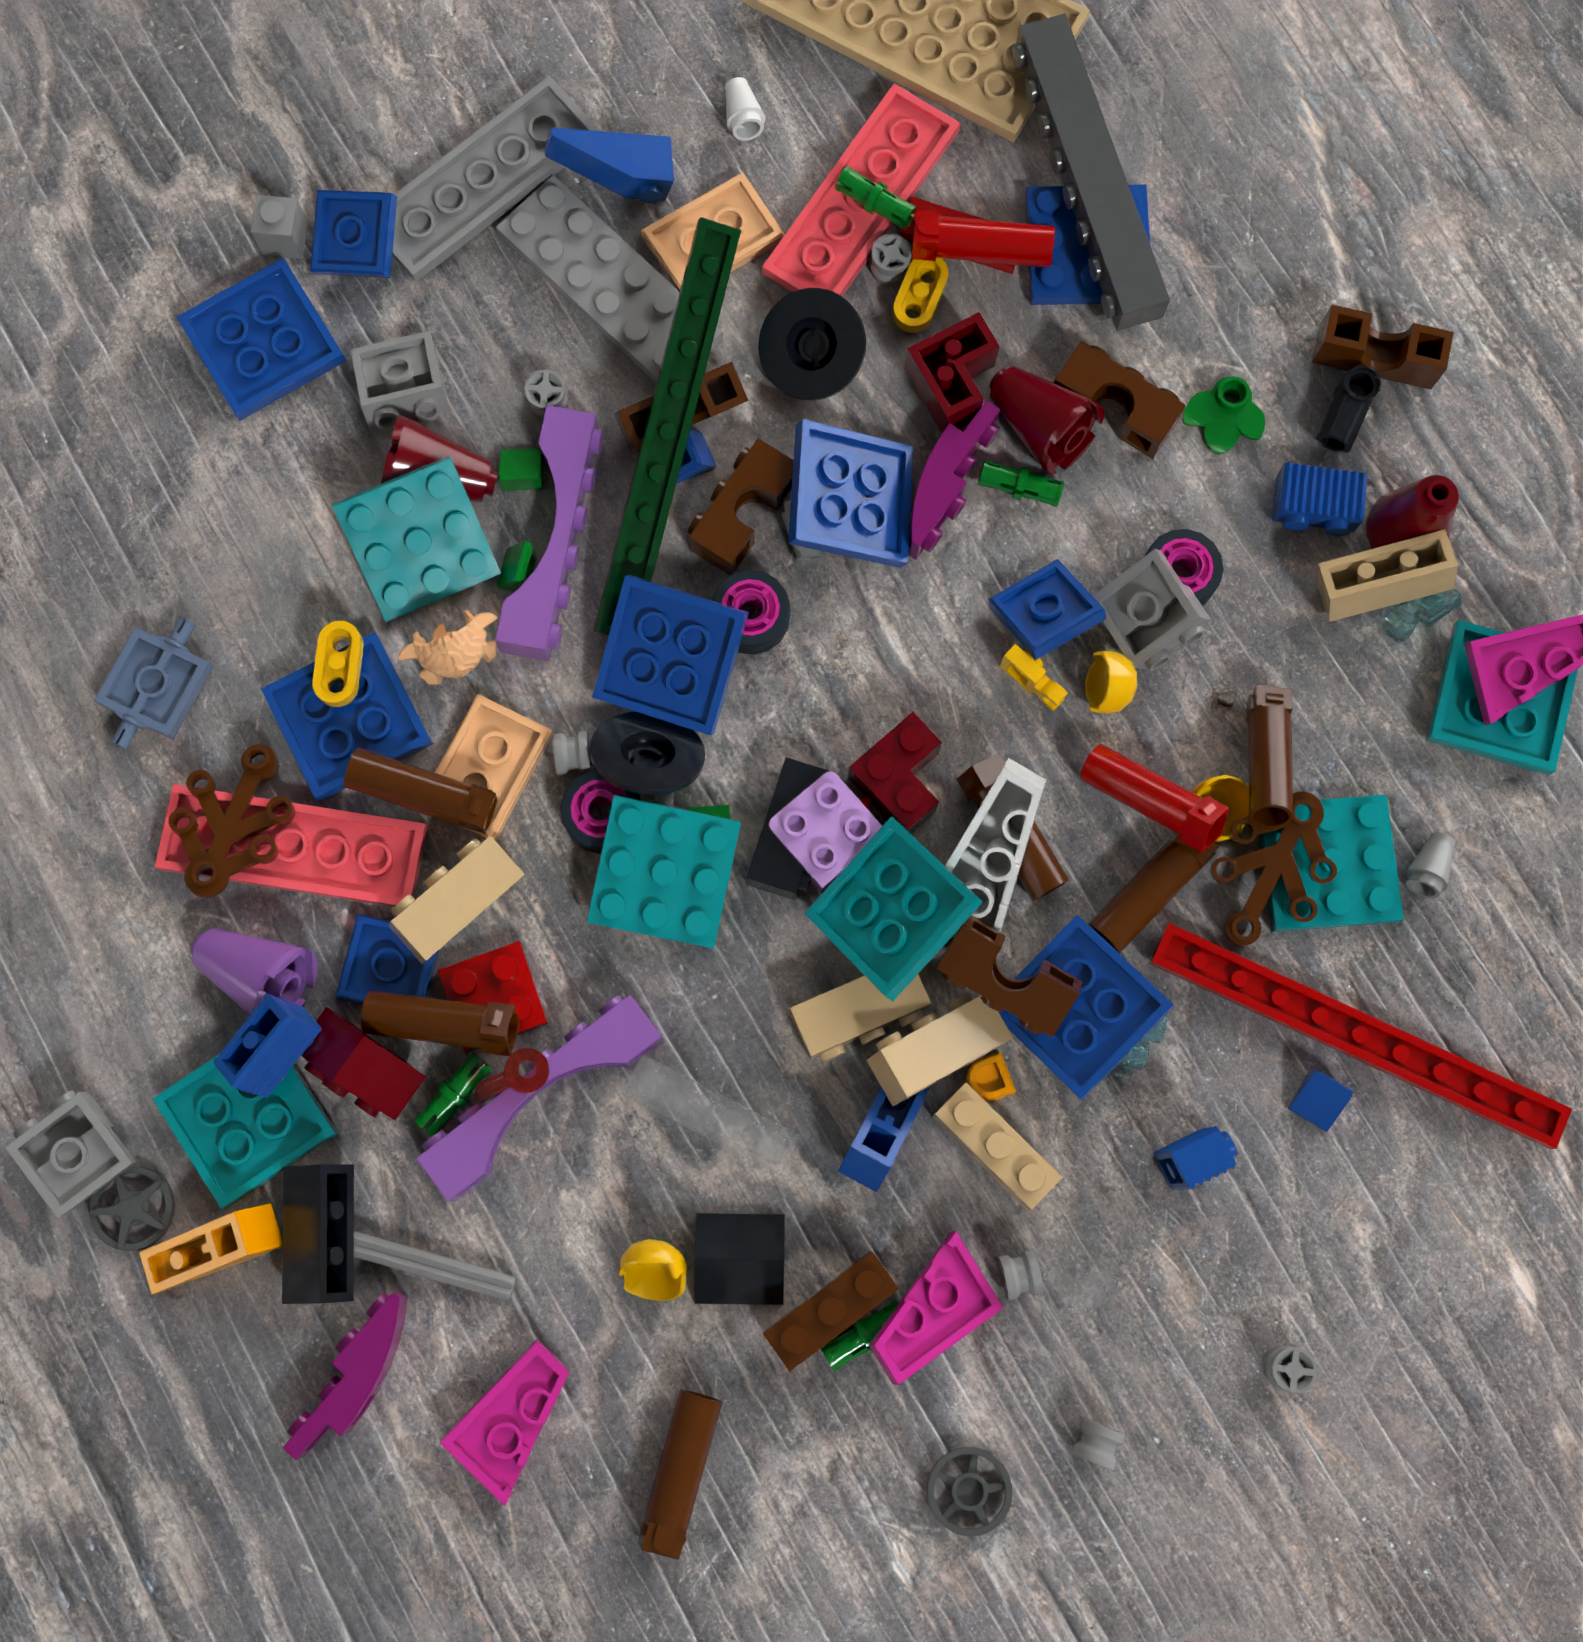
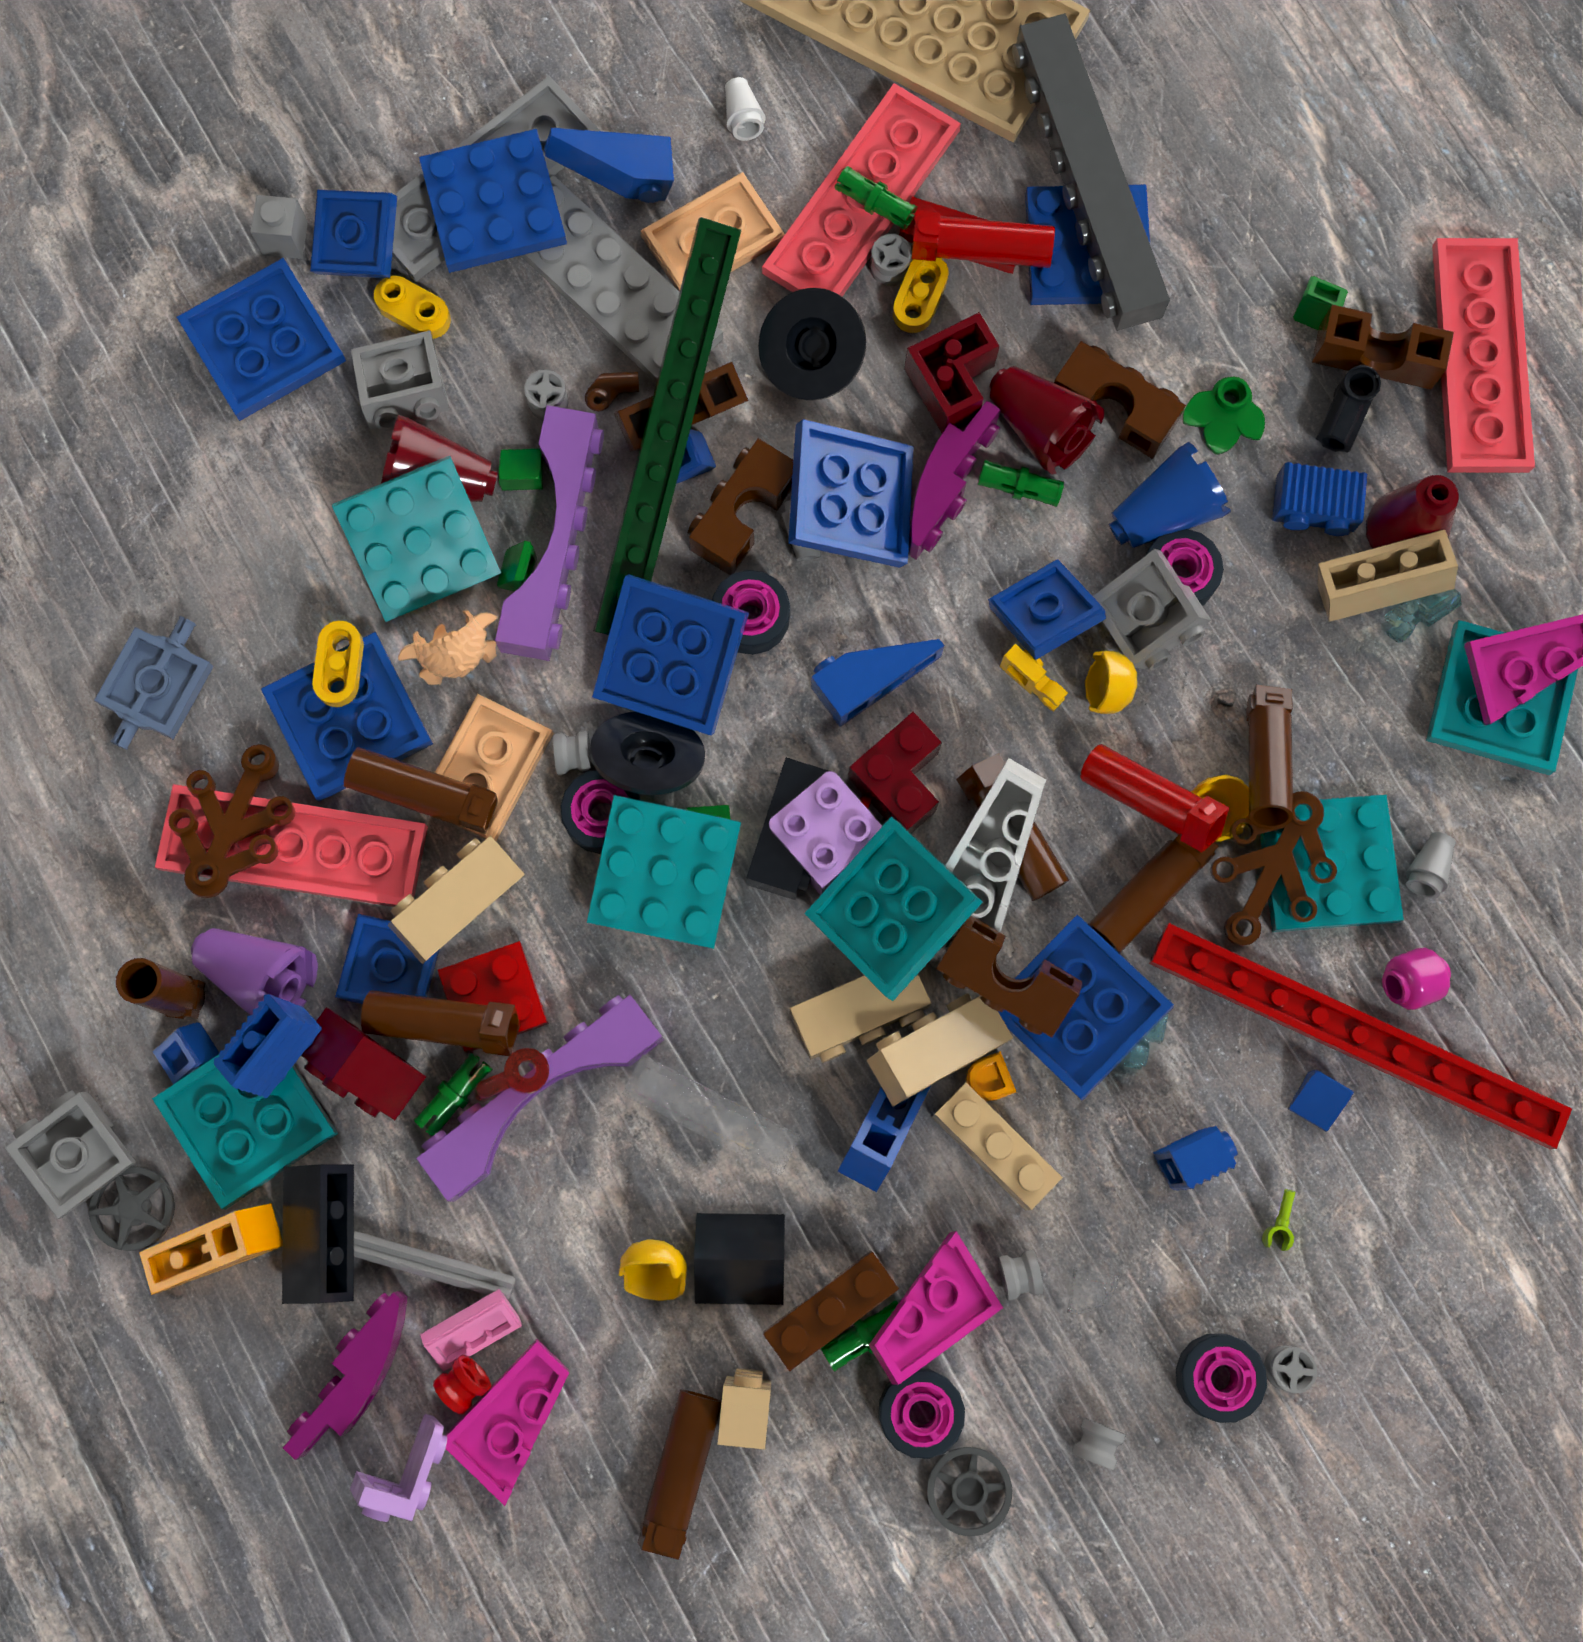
none -> reddish brown piece [116,958,205,1019]
none -> blue slope [152,1022,219,1084]
none -> lavender bracket [350,1414,447,1522]
none -> yellow plate [374,276,451,339]
none -> blue plate [419,129,567,273]
none -> bright pink plate [420,1289,522,1372]
none -> red wheel [433,1355,491,1414]
none -> reddish brown arm [585,372,639,412]
none -> tan brick [717,1368,771,1450]
none -> blue slope [811,639,945,727]
none -> wheel [878,1368,965,1459]
none -> blue cone [1108,442,1231,548]
none -> wheel [1176,1334,1267,1423]
none -> lime hand [1262,1189,1296,1251]
none -> green slope [1293,276,1348,330]
none -> dark pink head [1382,948,1451,1010]
none -> coral plate [1432,238,1535,473]

